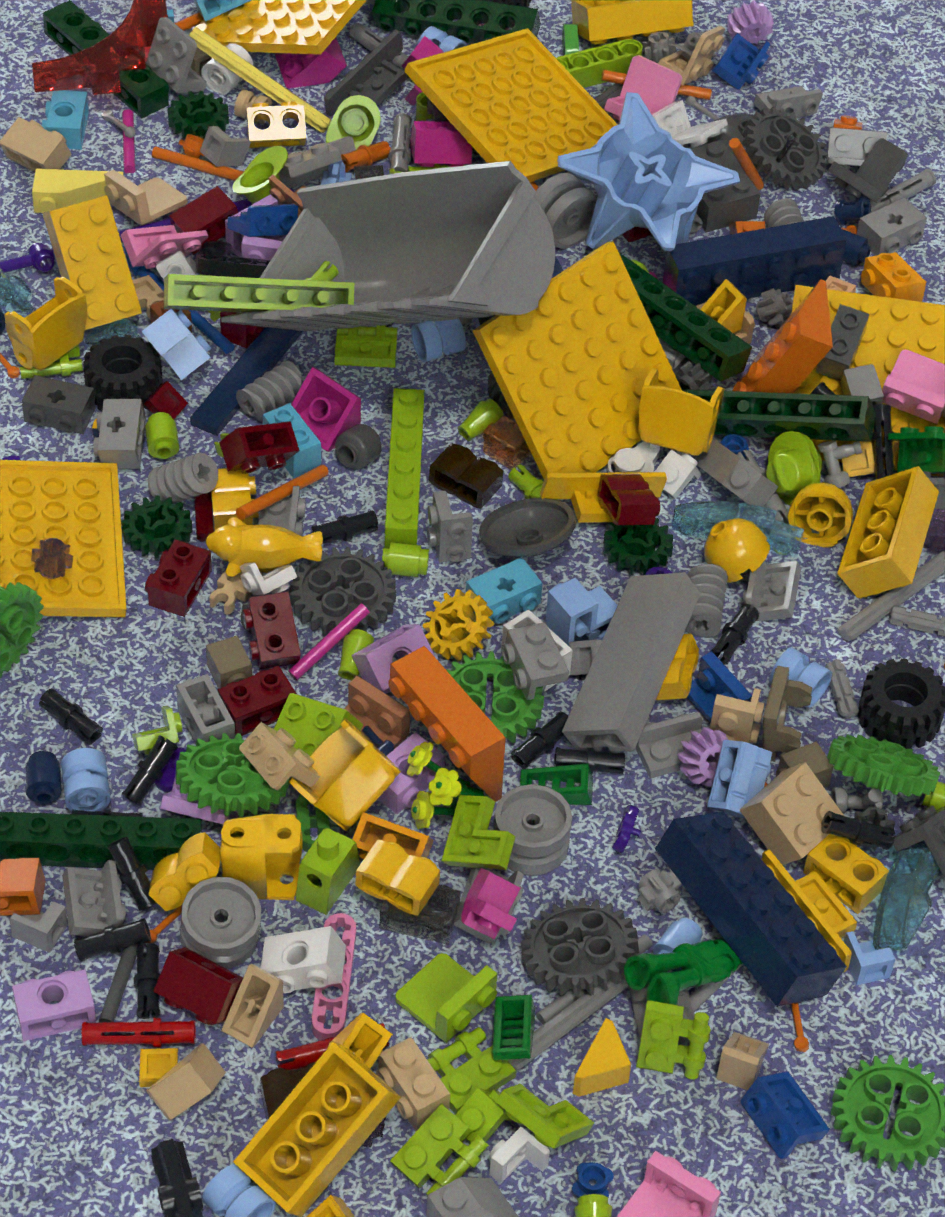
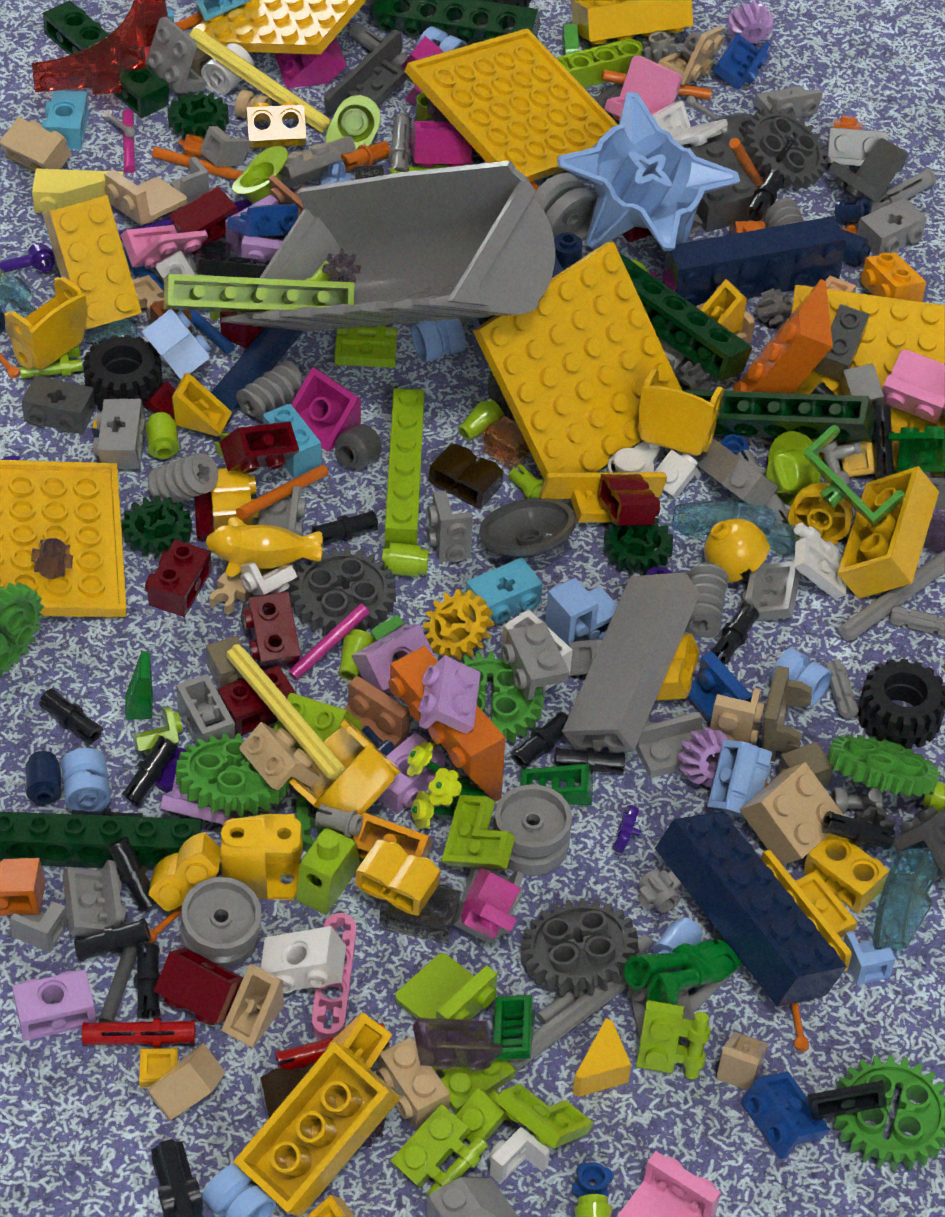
none -> green slope [125,651,153,720]
none -> light grey panel [170,156,209,206]
none -> yellow slope [172,373,232,437]
none -> light yellow axle [226,644,345,781]
none -> light grey pin [315,804,363,838]
none -> gear [322,248,361,284]
none -> bright green tile [370,614,404,641]
none -> bracket [412,1018,502,1071]
none -> lavender bracket [419,655,480,734]
none -> dark blue brick [554,233,583,270]
none -> black pin [745,170,785,221]
none -> white plate [794,523,846,599]
none -> bright green piece [804,424,905,527]
none -> black slope [807,1080,887,1120]

